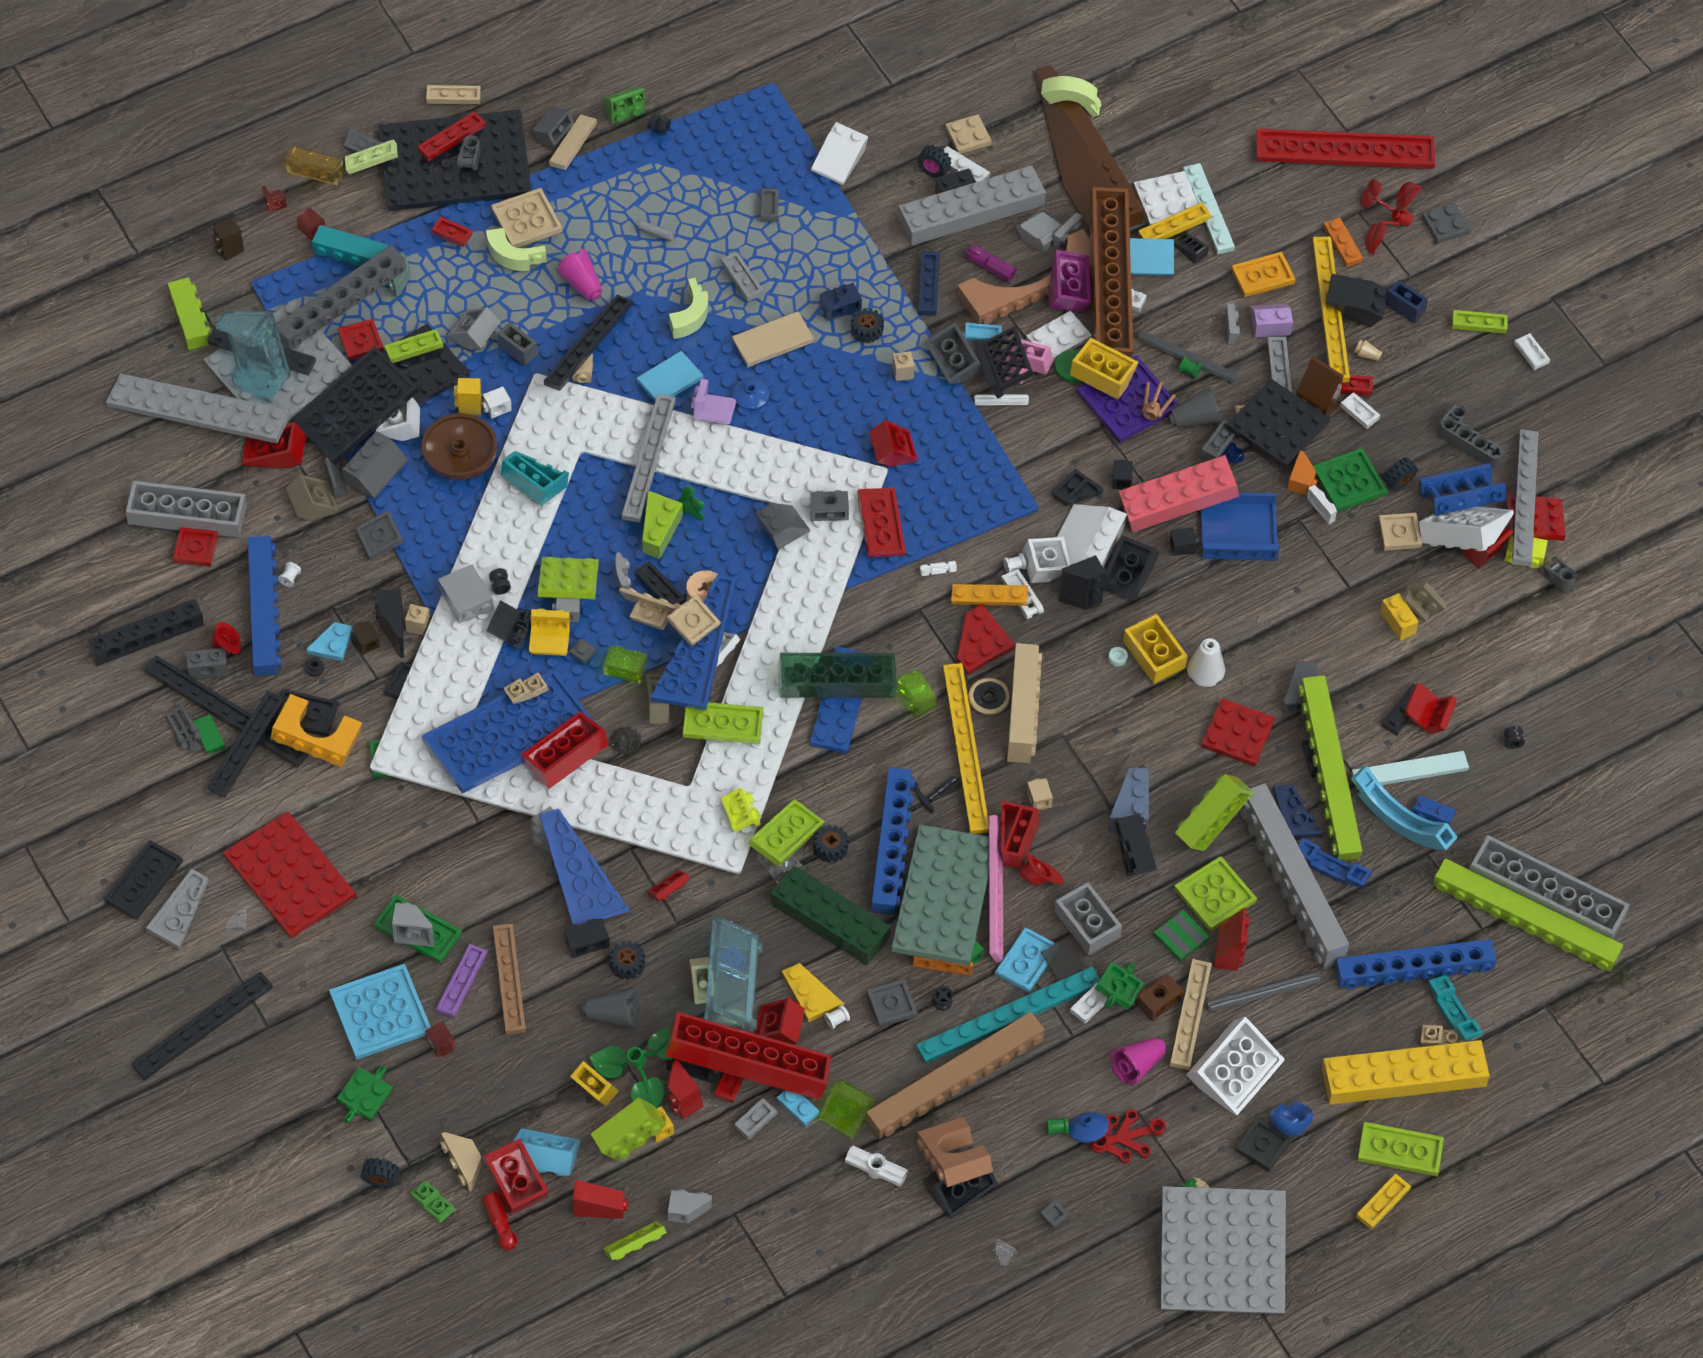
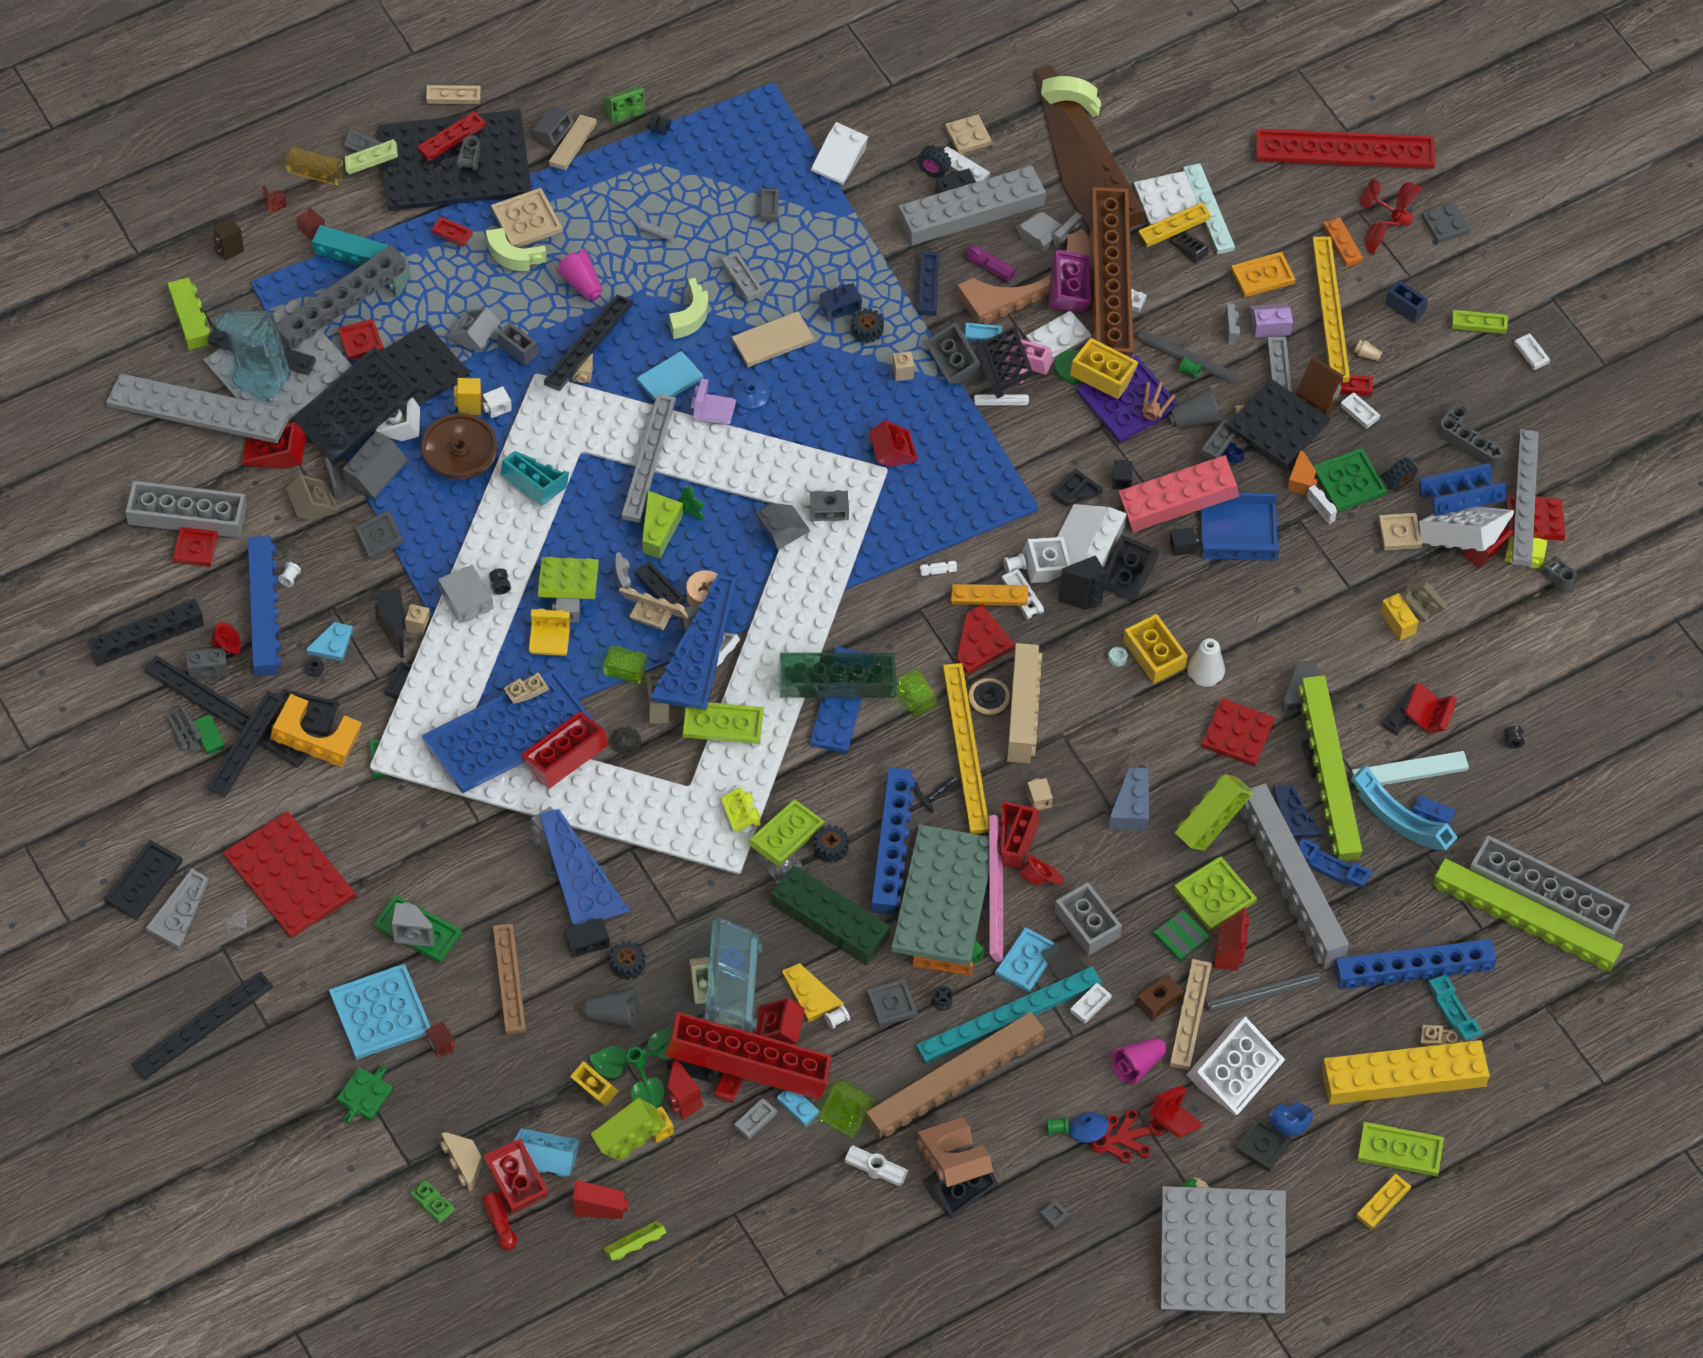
dark brown brick [352,620,380,655] -> none
black wheel [360,1158,400,1188] -> none
lime plate [384,329,443,363] -> none
medium lavender tile [436,944,488,1019] -> none
black hinge [486,600,531,649] -> none
dark grey plate [569,638,596,665] -> none
red plate [647,870,690,901] -> none
tan tile [666,595,721,647] -> none
light grey slope [668,1189,712,1224] -> none
red tile [857,488,906,557] -> none
clear tile [995,1239,1016,1268] -> none
green plate [1095,961,1145,1010] -> none
black wedge [1114,814,1157,877] -> none
medium azure tile [1130,238,1174,276] -> none
black slope [1326,274,1388,328] -> none
none -> red bracket [1149,1085,1202,1137]

